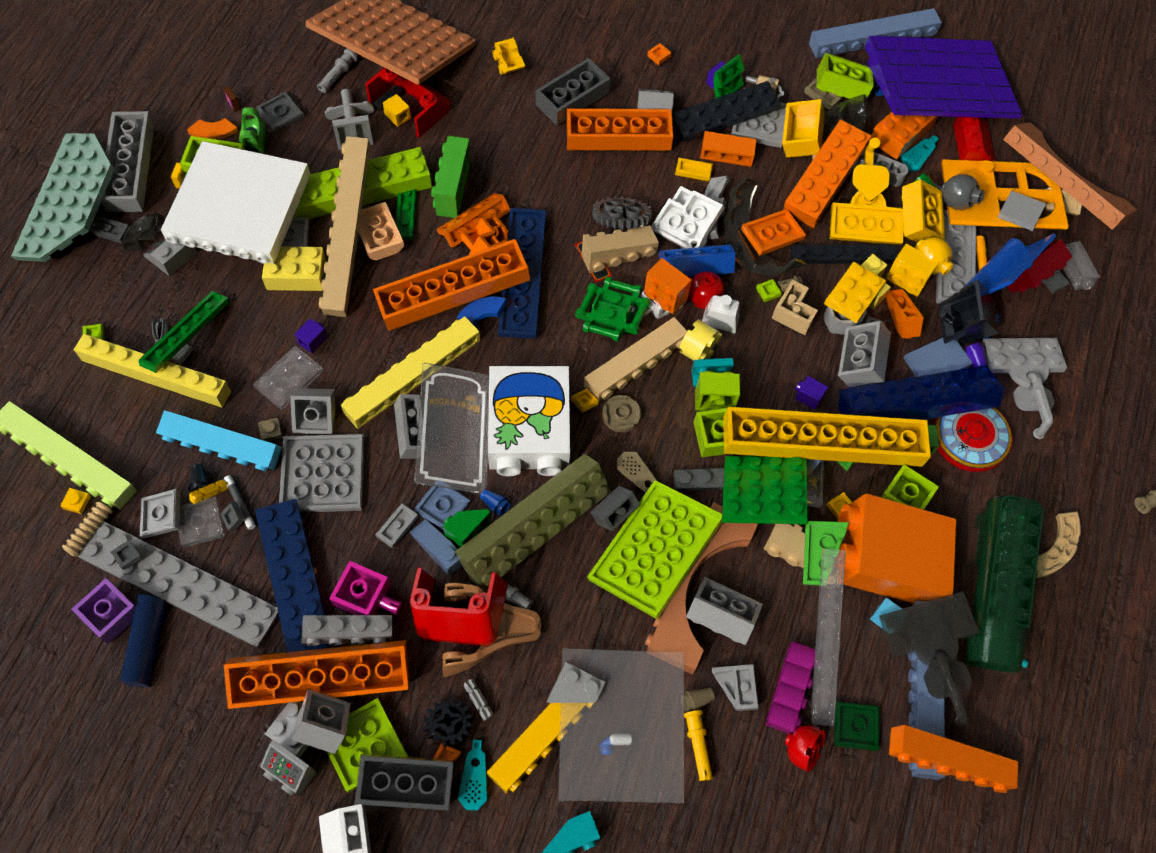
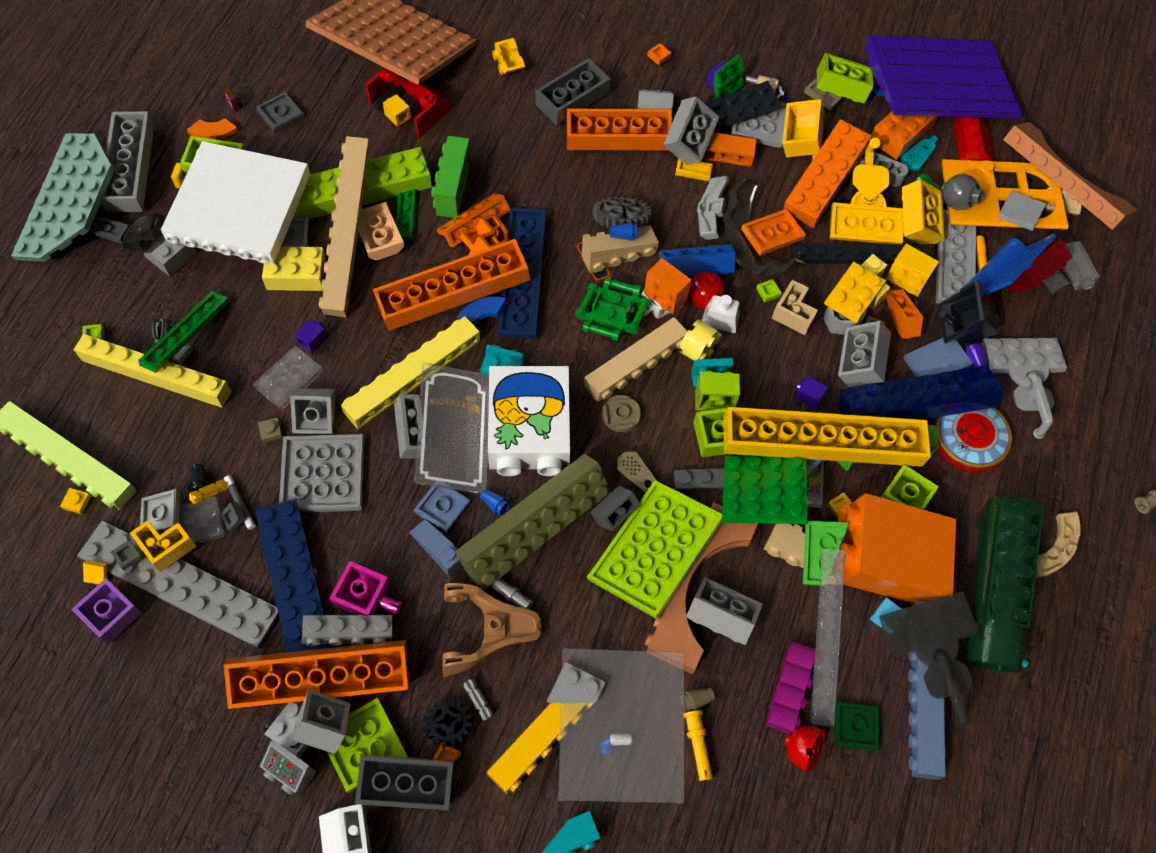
tan piece [62,502,113,557] -> none
dark blue brick [120,594,167,687] -> none
medium azure brick [156,410,282,472] -> none
bright green piece [239,108,266,154] -> none
light grey pin [317,48,358,93] -> none
light grey piece [325,89,374,150] -> none
light grey plate [376,503,418,549] -> none
red windscreen [410,568,508,646] -> none
green slope [443,509,491,549] -> none
teal piece [457,740,487,811] -> none
yellow tile [571,388,598,413] -> none
white slope [651,186,725,249] -> none
light grey wing [712,664,758,711] -> none
dark tan pin [778,275,803,292] -> none
sand blue brick [809,8,942,58] -> none
clear smoke brick [825,94,869,133] -> none
orange brick [889,725,1018,793] -> none
yellow brick [915,237,954,276] -> none
none -> yellow tile [83,560,107,584]
none -> yellow brick [130,520,196,572]
none -> teal bracket [480,345,524,375]
none -> blue cone [609,222,637,241]
none -> light grey brick [663,97,719,165]

